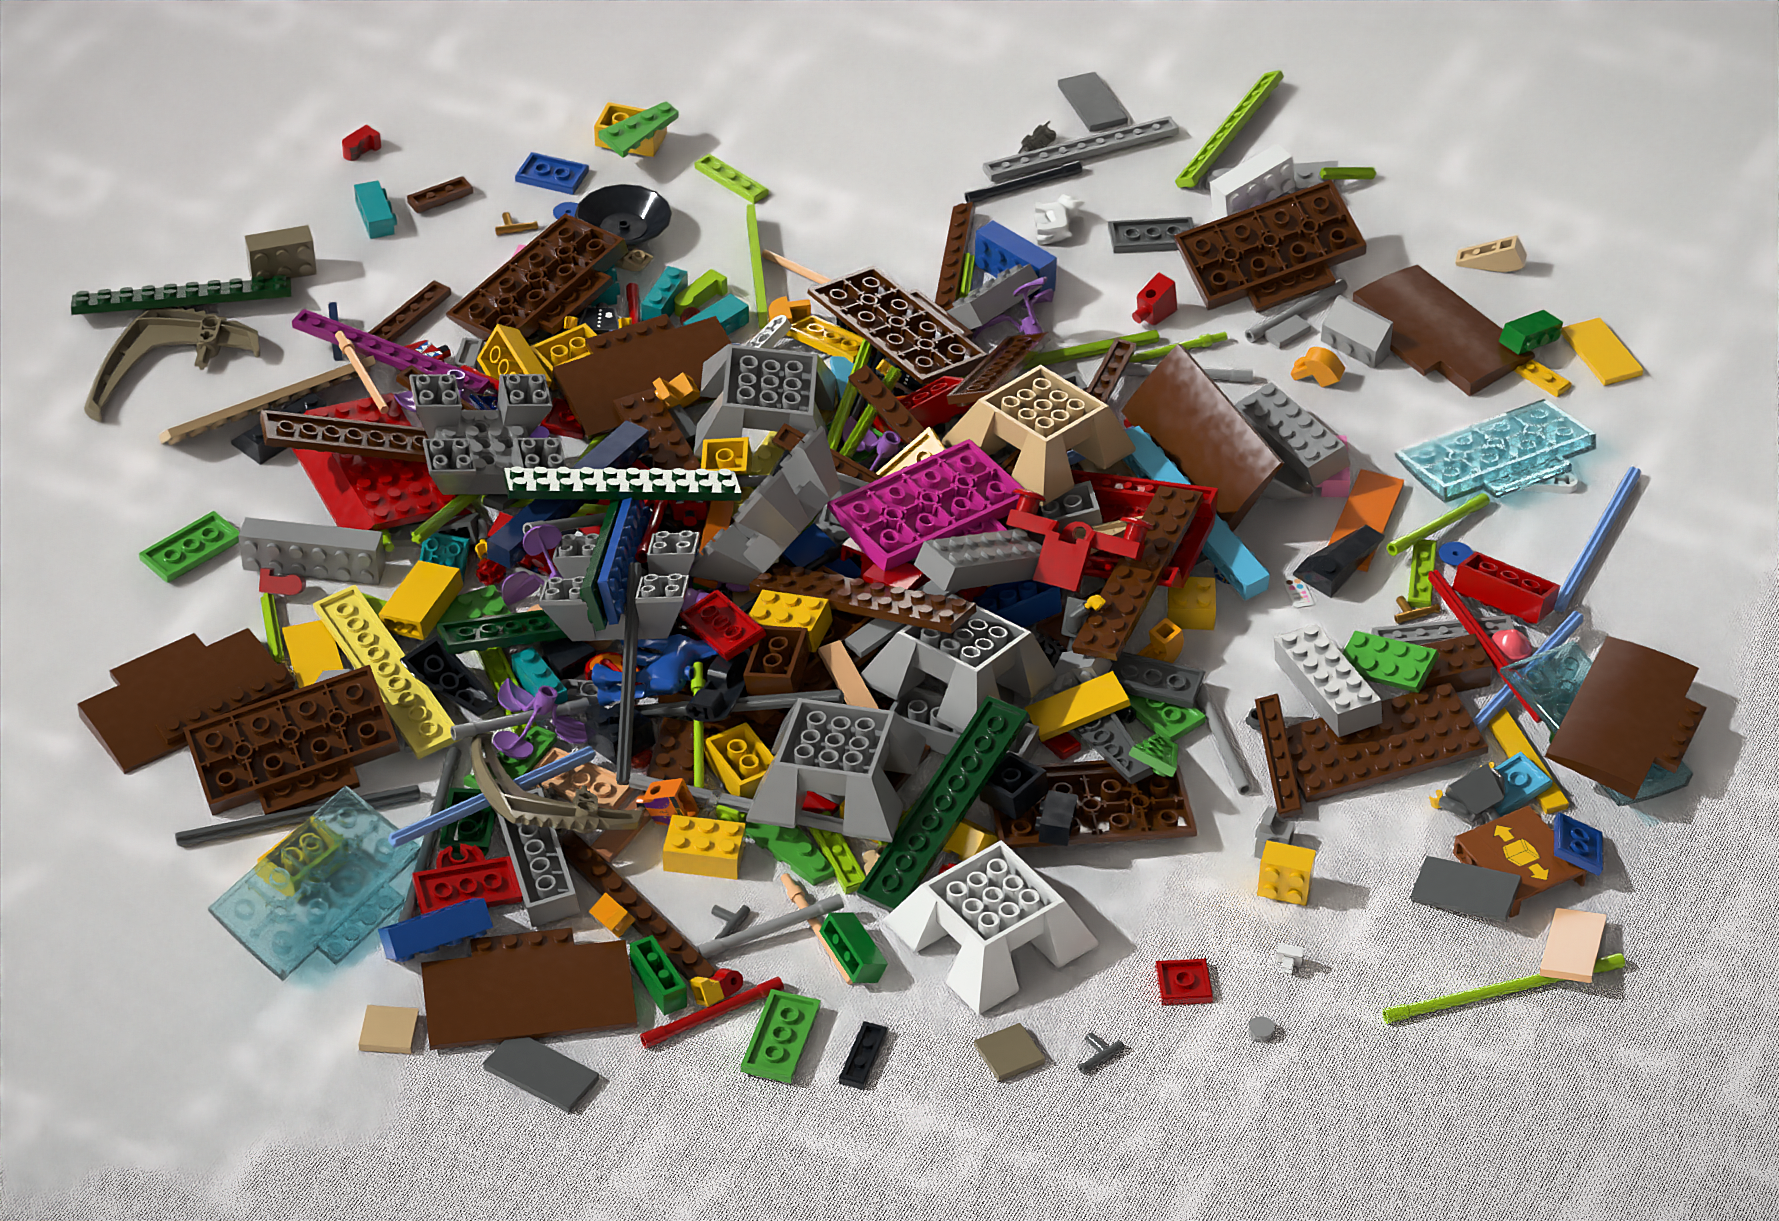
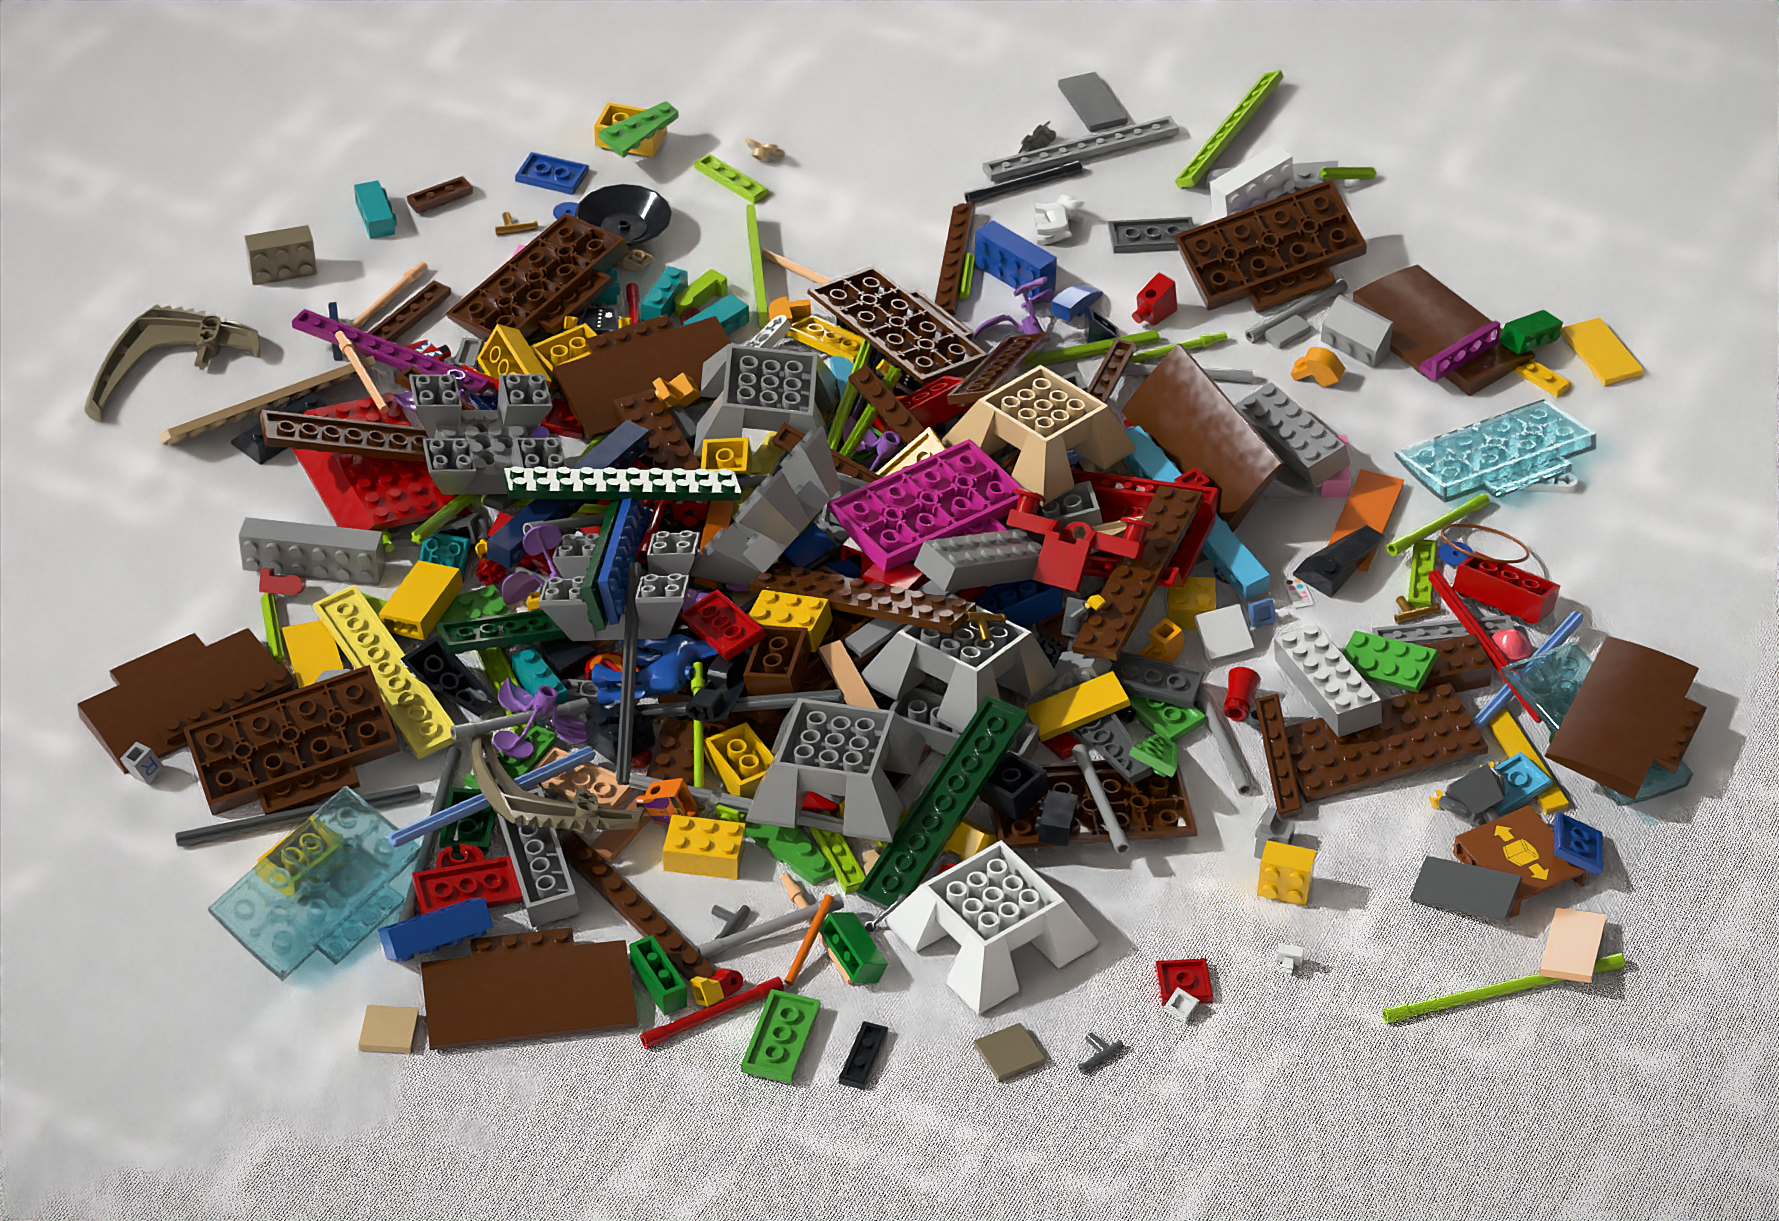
dark green plate [71,275,292,315] -> none
bright green plate [139,511,240,583] -> none
red leg [342,124,382,161] -> none
dark grey tile [483,1037,599,1113] -> none
light orange brick [589,892,636,938] -> none
light grey brick [946,264,1042,330] -> none
light grey tile [1248,1016,1275,1042] -> none
tan slope [1455,235,1527,272] -> none
light blue axle [1554,466,1641,612] -> none
none -> light grey brick [120,742,165,785]
none -> light nougat bar [349,261,428,329]
none -> yellow tile [526,591,541,610]
none -> tan animal [745,137,786,161]
none -> orange bar [784,894,835,986]
none -> dark grey hinge [865,893,907,932]
none -> pearl gold piece [964,612,1006,642]
none -> blue slope [1051,284,1103,322]
none -> light grey piece [1072,744,1130,854]
none -> dark blue slope [1084,306,1120,343]
none -> white tile [1163,987,1199,1024]
none -> red bracket [1174,467,1210,487]
none -> white tile [1194,604,1254,661]
none -> red plant [1224,667,1261,721]
none -> medium blue tile [1248,598,1277,628]
none -> magenta fence [1420,320,1501,382]
none -> dark orange piece [1441,523,1530,564]

